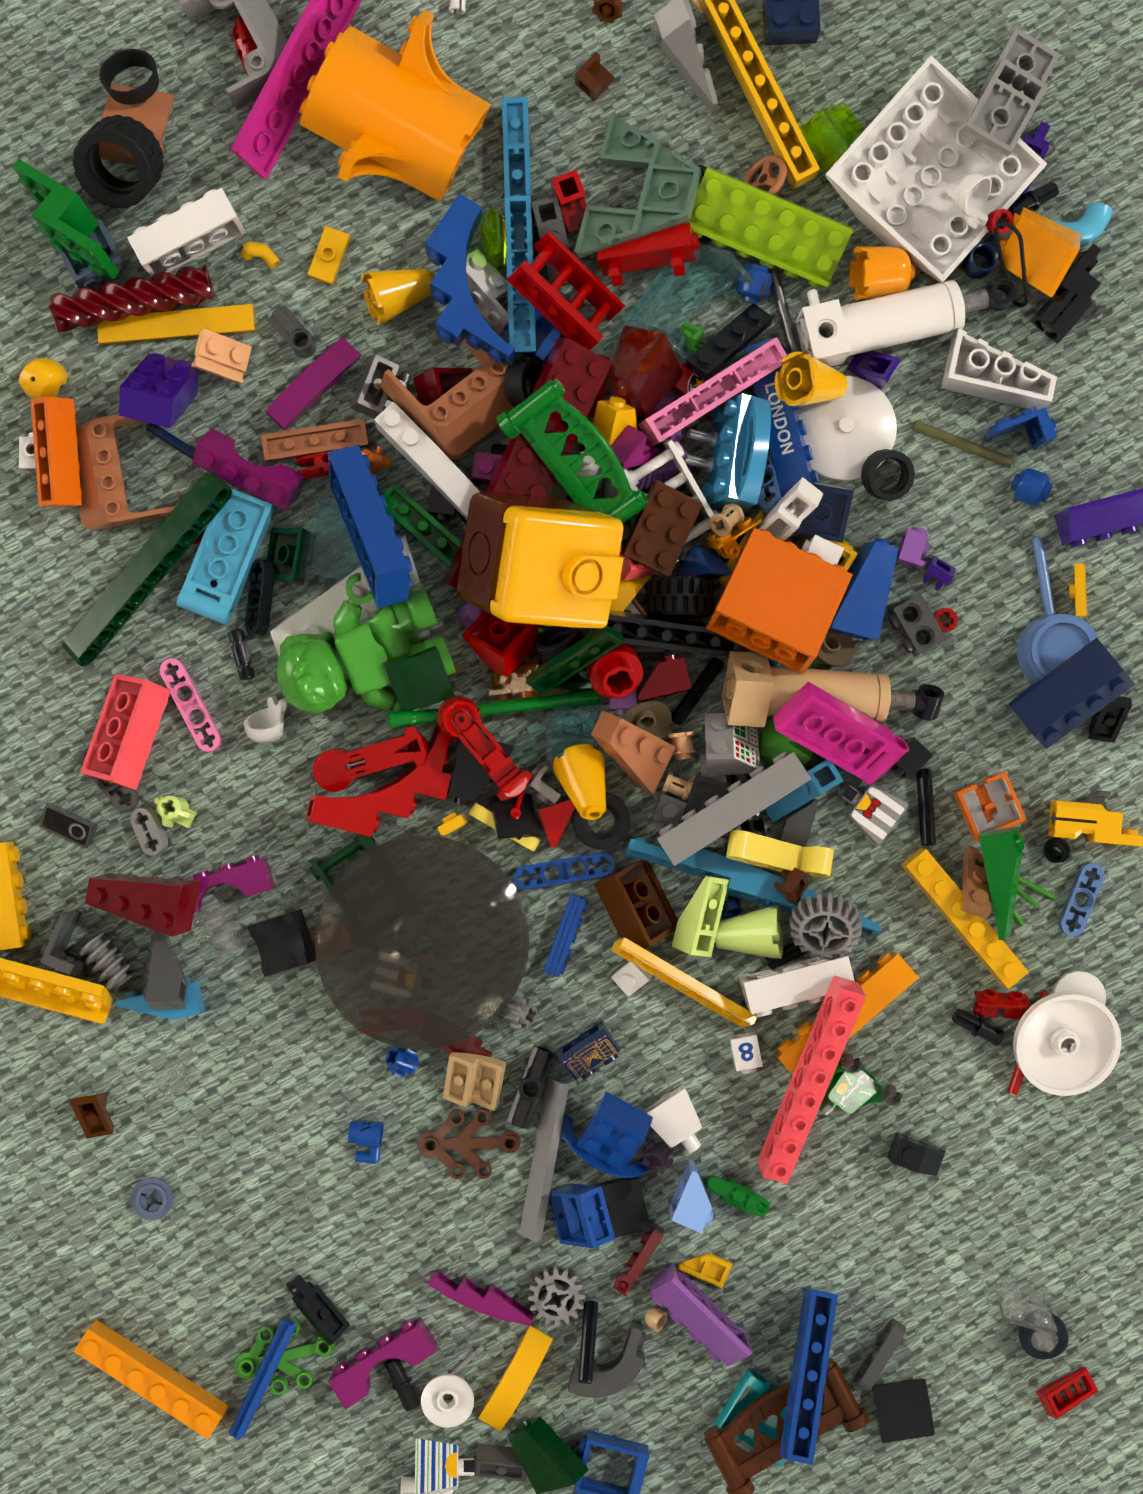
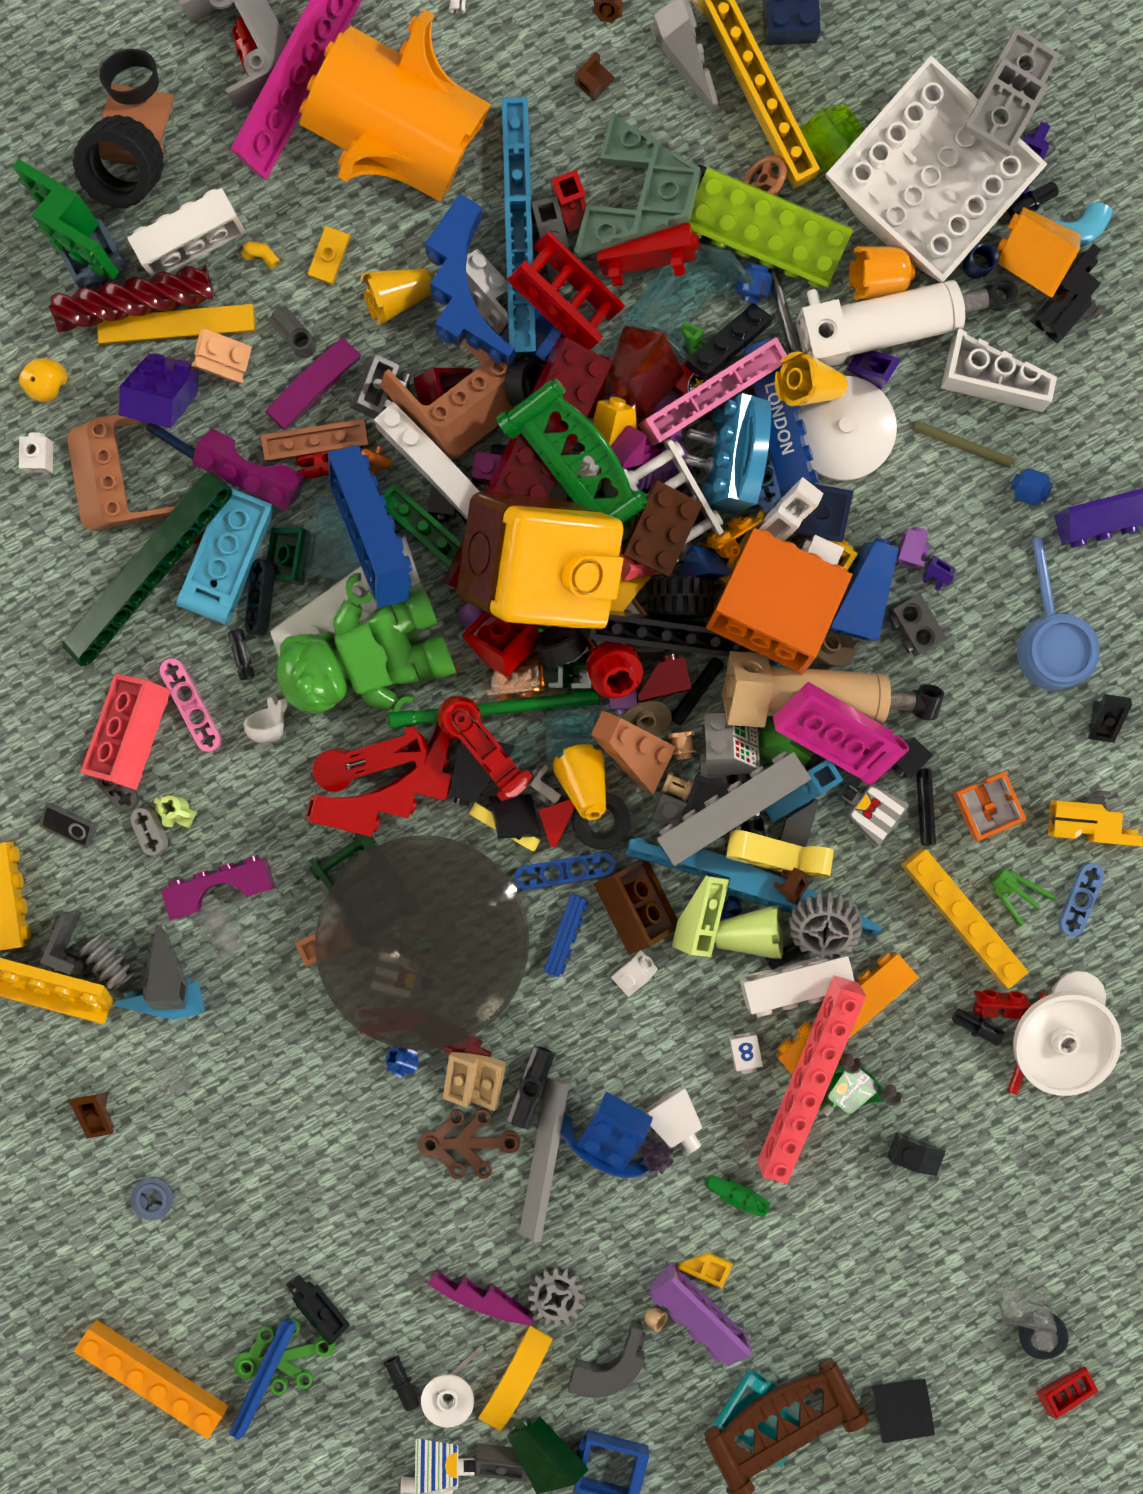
orange brick [31,396,82,508] -> none
dark red wedge [85,873,201,937] -> none
black brick [248,909,318,977] -> none
magenta arch [328,1318,438,1409] -> none
blue piece [348,1120,384,1164] -> none
dark green slope [383,646,455,711] -> none
yellow plate [437,812,468,836] -> none
clear neon green slope [480,208,507,270] -> none
light grey gear [505,996,538,1030] -> none
red hinge [510,772,531,820] -> none
dark green tile [525,625,624,694] -> none
blue window [549,1183,615,1248] -> none
dark blue slope [558,1021,620,1080] -> none
black axle [578,1301,598,1384] -> none
black brick [593,1177,651,1238] -> none
yellow tile [611,937,757,1028] -> none
dark red hinge [613,1224,664,1296] -> none
light blue slope [669,1159,714,1233] -> none
tan bush [710,503,744,537] -> none
blue brick [779,1288,838,1465] -> none
dark grey beam [853,1319,906,1393] -> none
black tyre [861,449,915,501] -> none
red bush [933,608,958,632] -> none
white piece [952,172,992,229] -> none
medium nougat plate [961,846,991,919] -> none
green slope [979,827,1025,940] -> none
blue bracket [984,407,1057,451] -> none
red bush [986,209,1014,234] -> none
black piece [994,222,1028,307] -> none
dark blue slope [1008,638,1135,749] -> none
black plate [1044,837,1071,863] -> none
yellow plate [1069,563,1087,618] -> none

